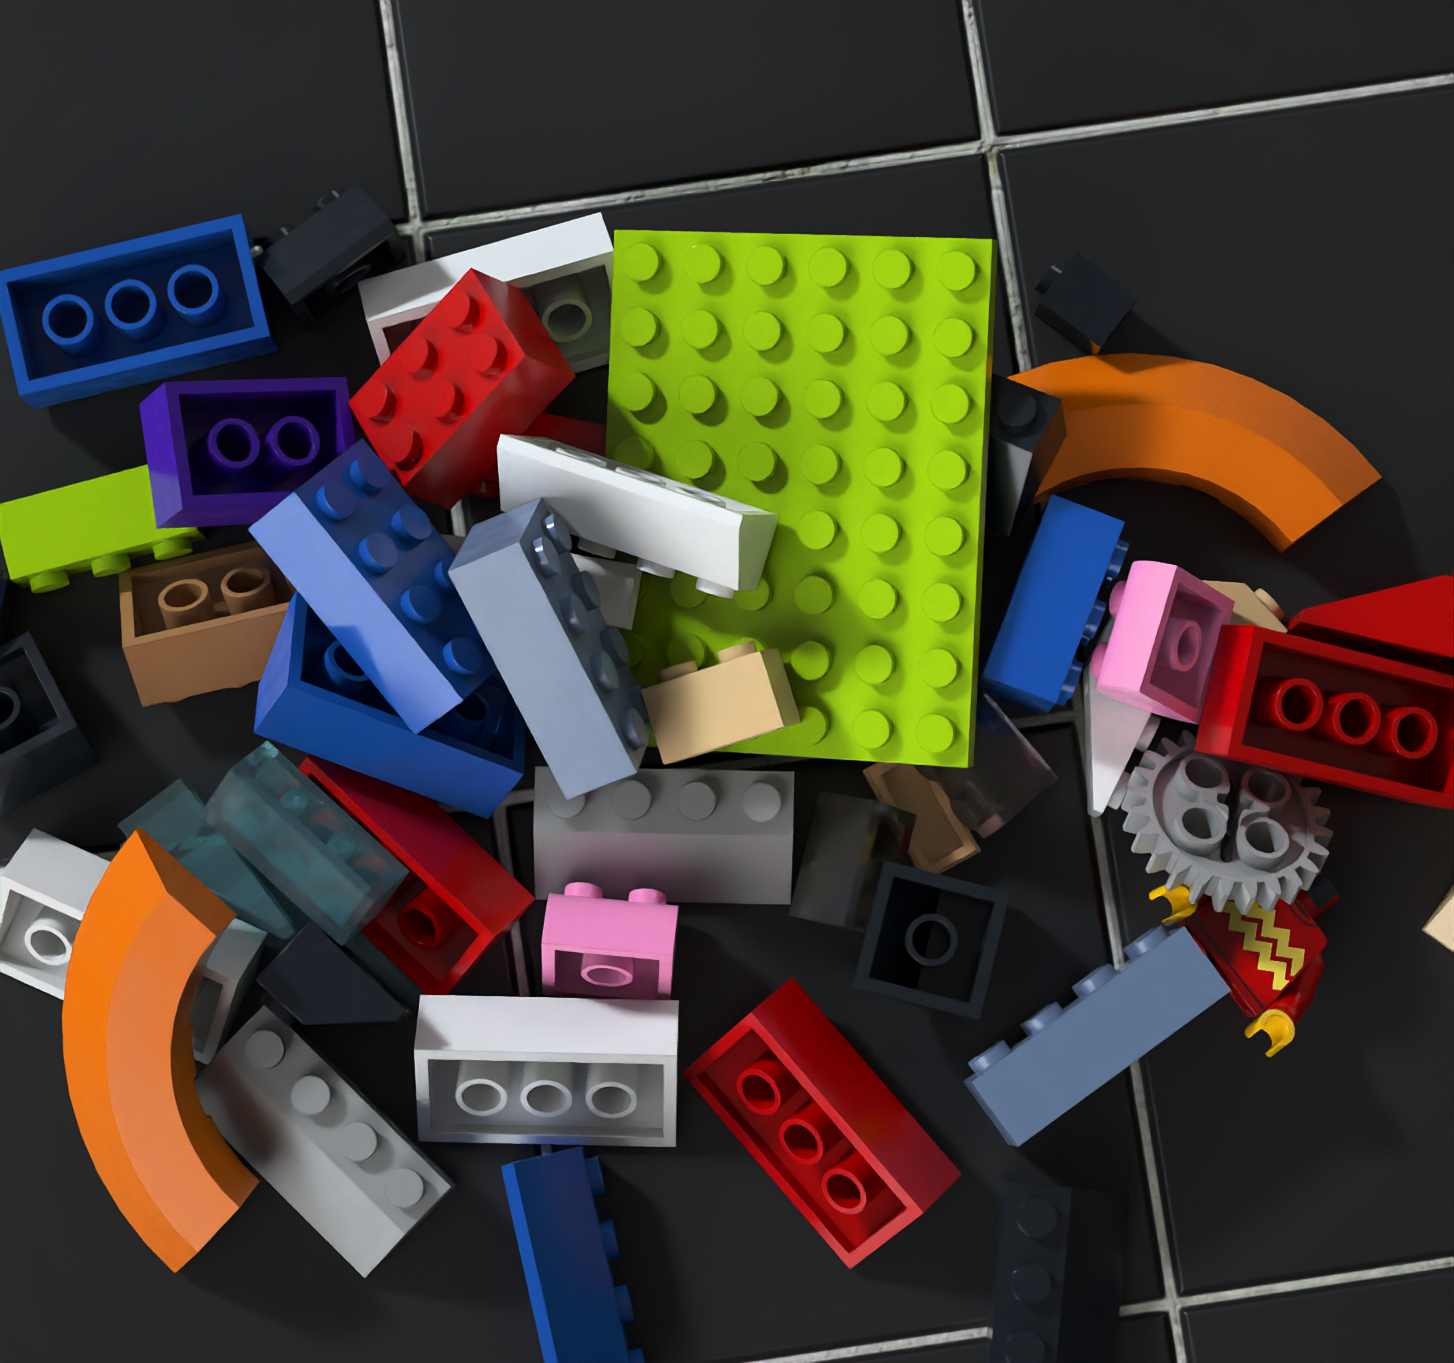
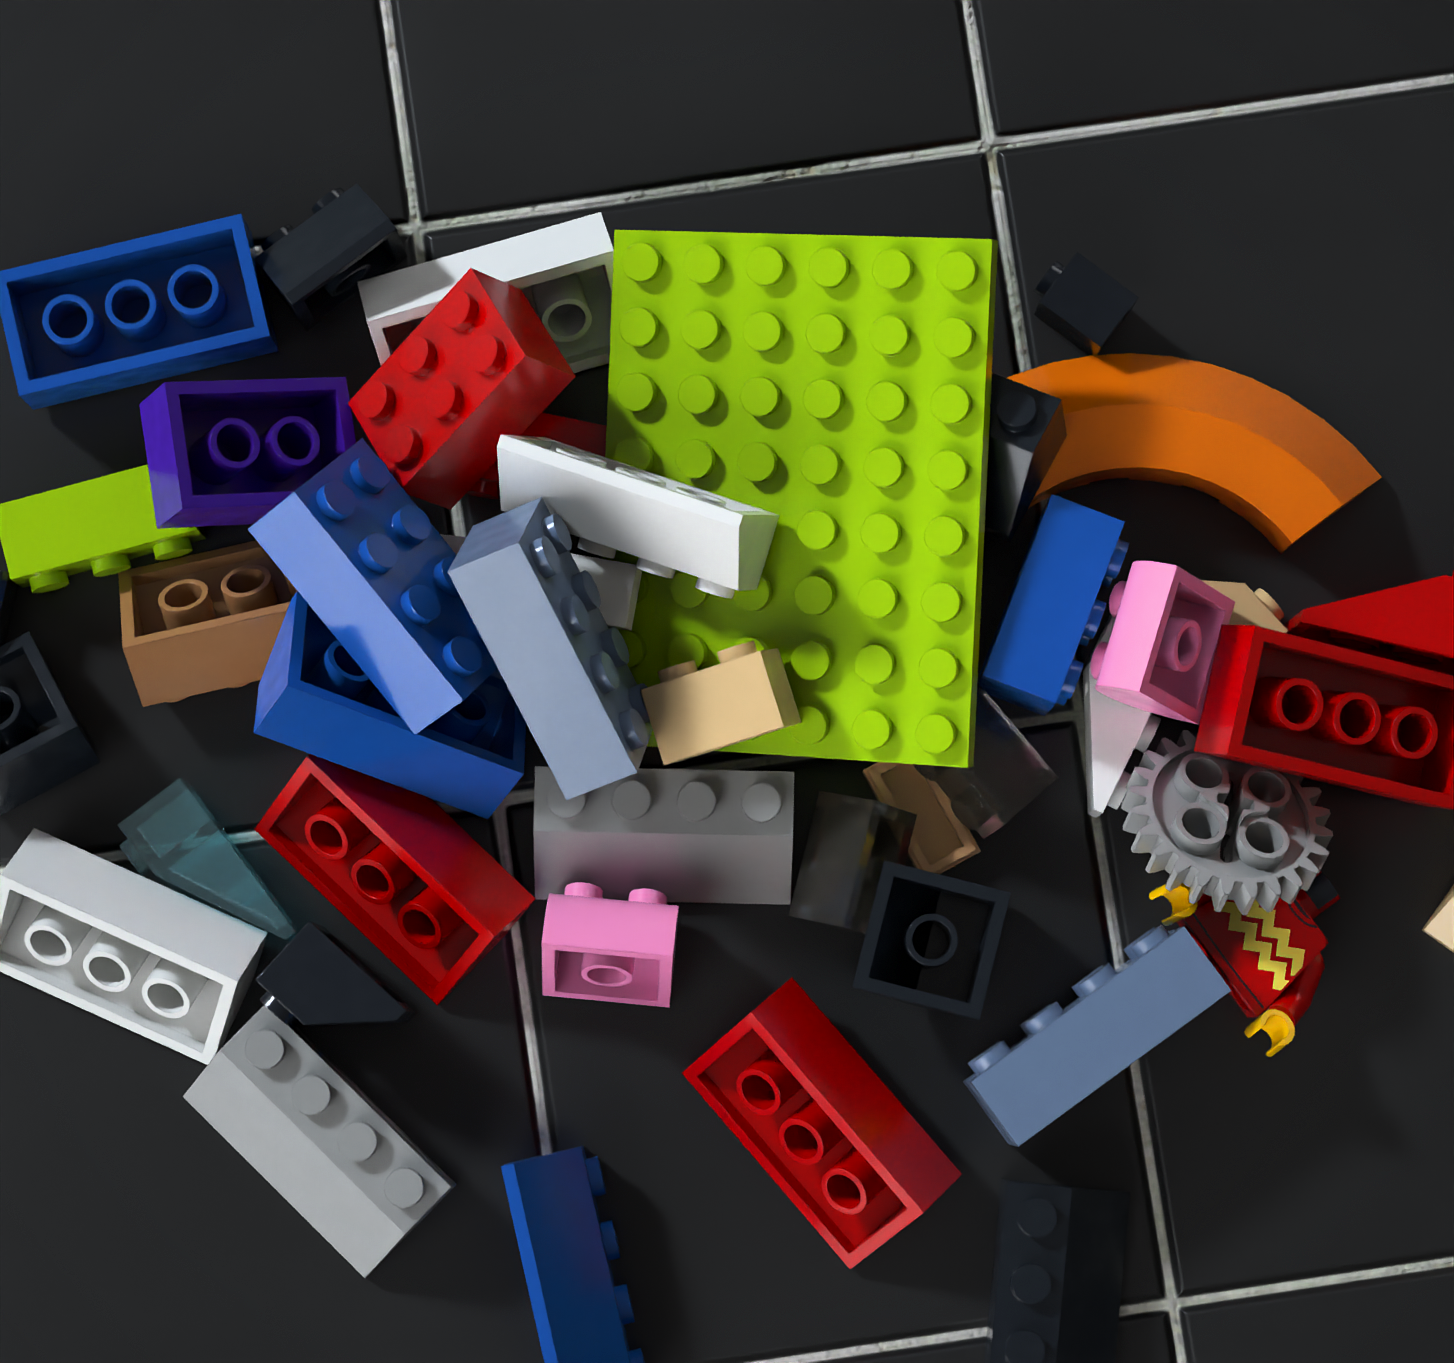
orange brick [62,826,260,1273] -> none
clear light blue brick [200,740,410,947] -> none
white slope [414,995,679,1147] -> none

